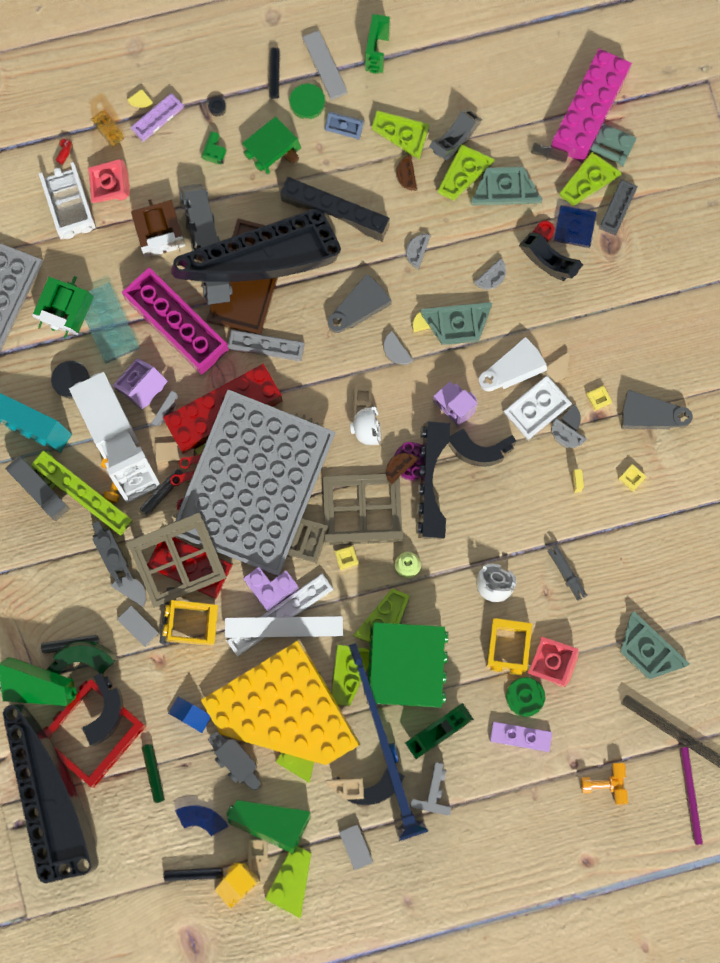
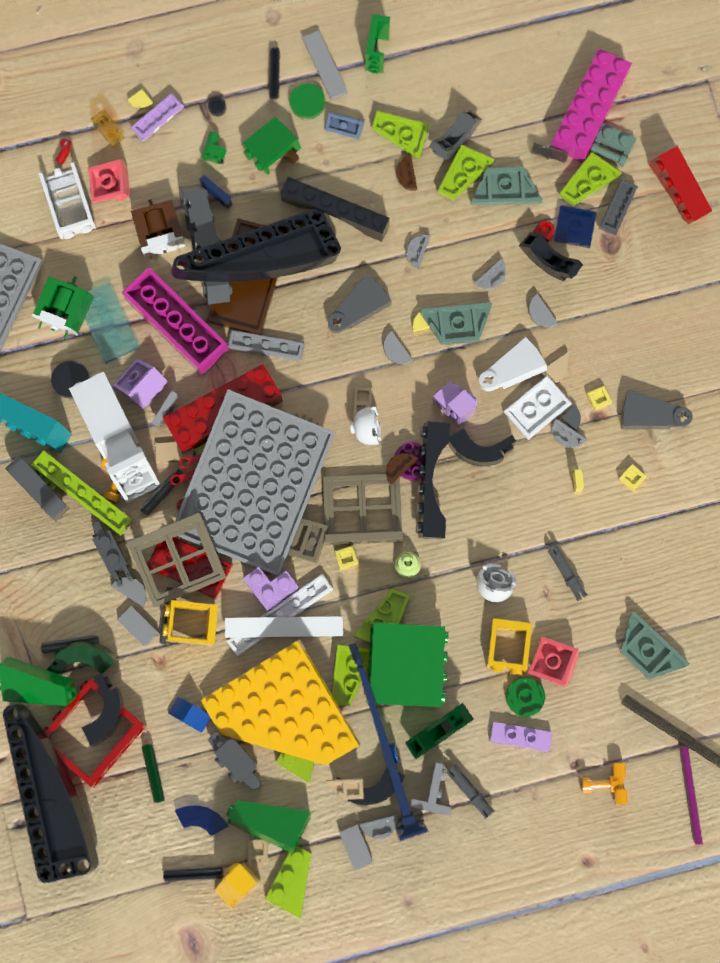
none -> dark blue tile [200,175,233,209]
none -> light grey tile [359,814,398,839]
none -> dark grey pin [446,764,495,819]
none -> light grey tile [529,294,558,328]
none -> red wedge [648,145,712,224]

